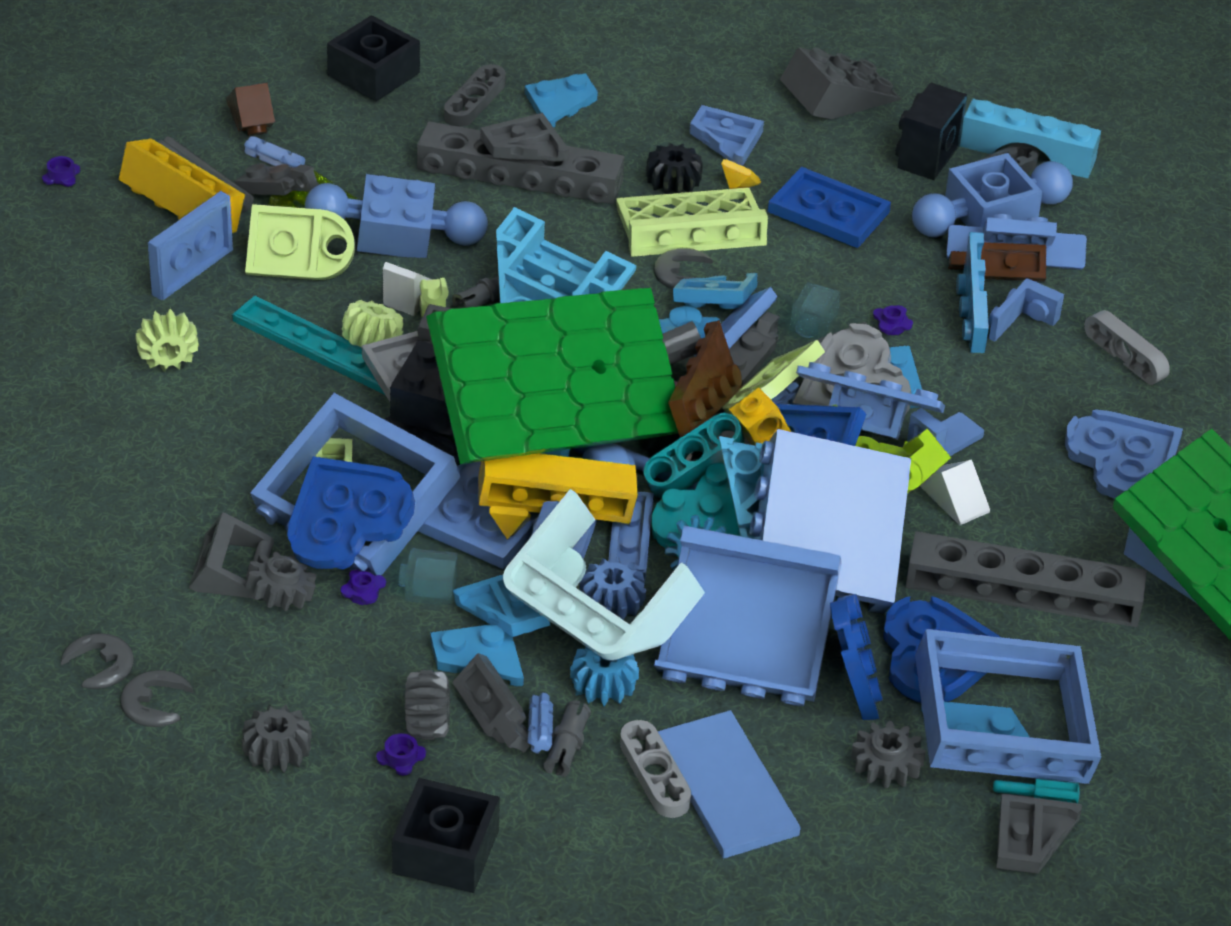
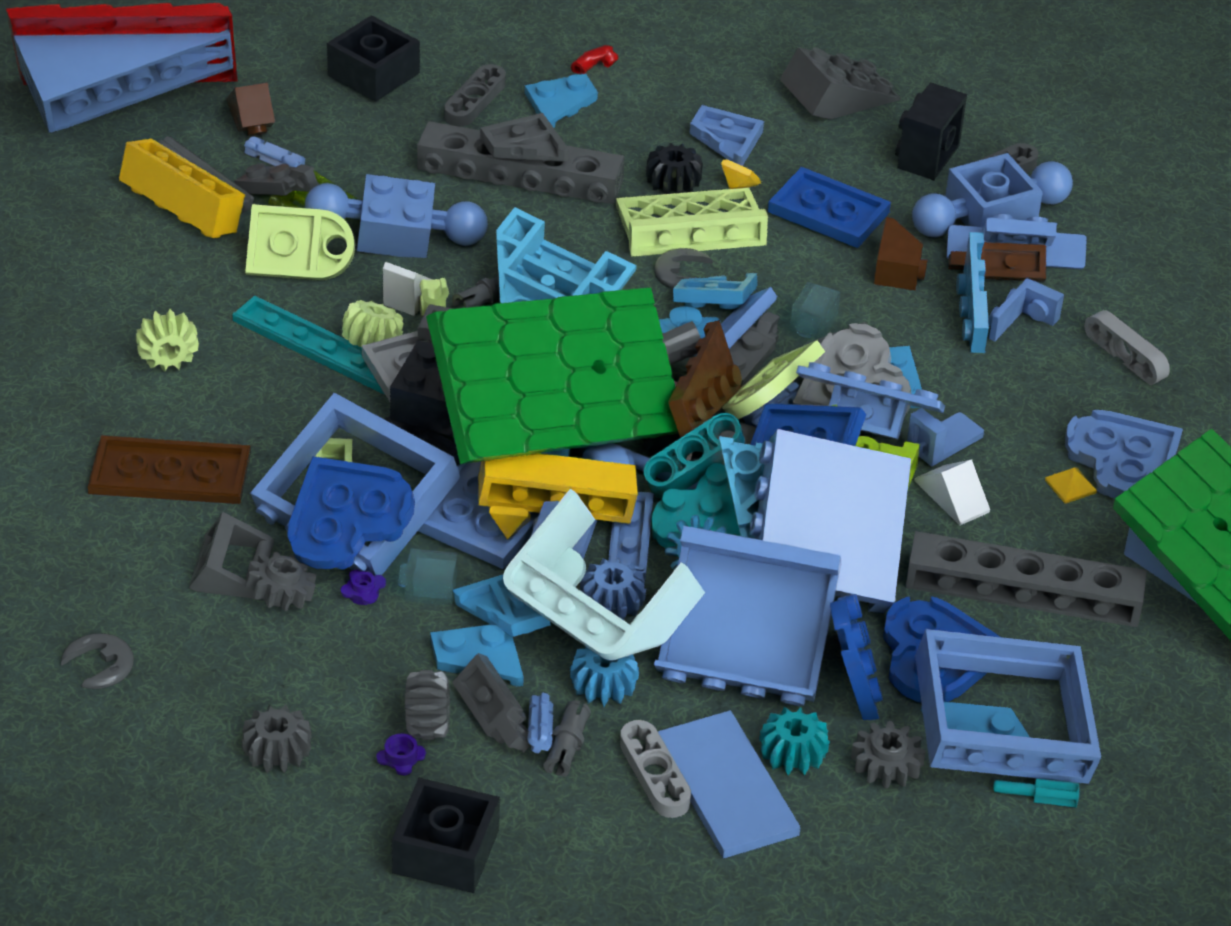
dark purple plate [42,156,80,187] -> none
dark grey head [121,670,194,727] -> none
medium blue tile [148,191,233,300] -> none
yellow brick [729,388,791,446] -> none
dark purple plate [873,305,913,335] -> none
lime leg [902,428,951,494] -> none
medium azure arch [960,99,1101,178] -> none
dark grey wing [996,794,1082,874] -> none
none -> medium blue piece [6,3,238,133]
none -> reddish brown tile [88,435,251,504]
none -> red arm [571,45,619,75]
none -> teal gear [759,707,830,775]
none -> reddish brown slope [874,217,928,291]
none -> yellow slope [1045,467,1097,504]

